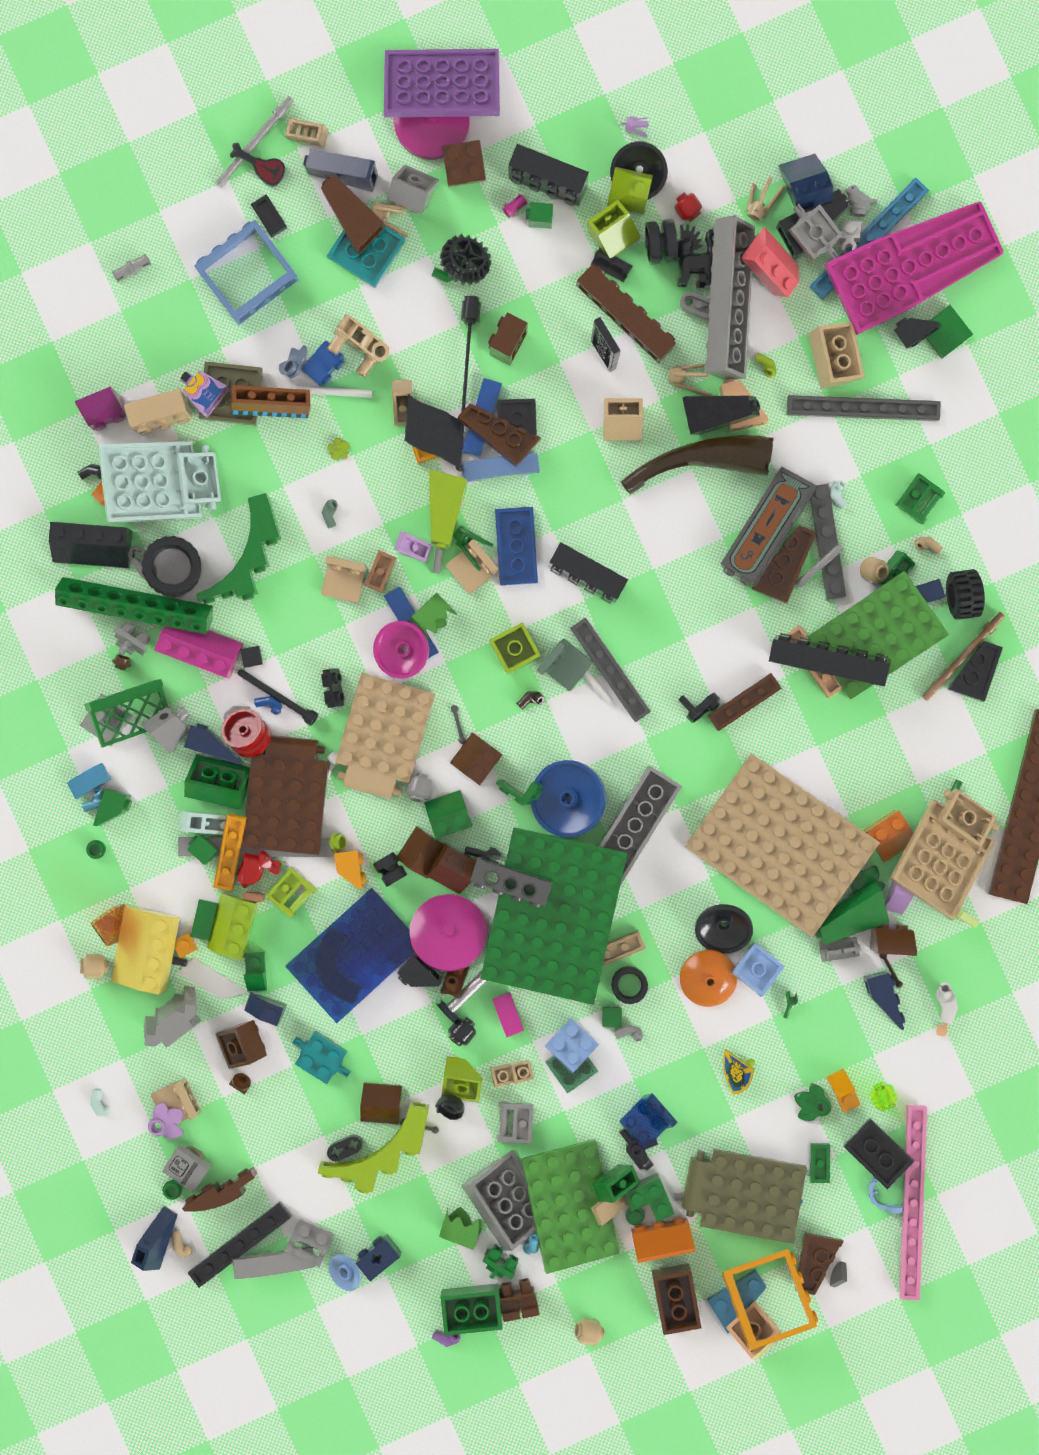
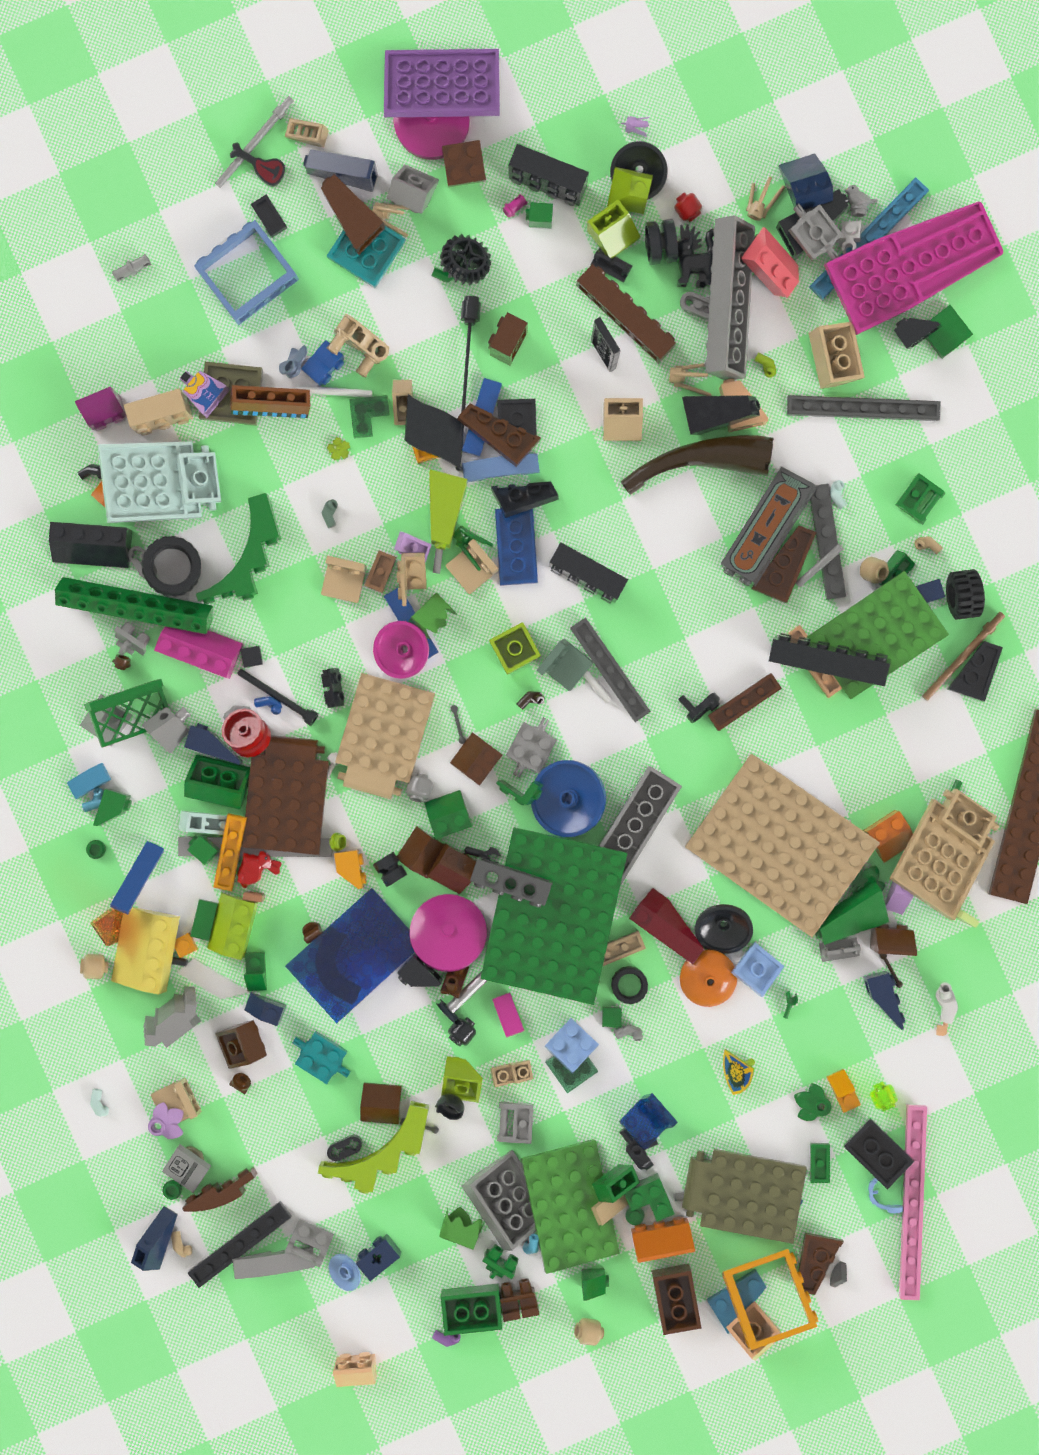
lime plate [266,867,317,918] -> none
none -> blue tile [110,841,164,915]
none -> reddish brown plate [302,922,323,944]
none -> light nougat slope [333,1352,377,1387]
none -> clear green plate [349,395,390,439]
none -> tan bracket [397,553,427,606]
none -> black wing [491,481,559,518]
none -> light grey plate [506,717,557,778]
none -> green slope [581,1268,609,1301]
none -> dark red wedge [629,888,704,964]

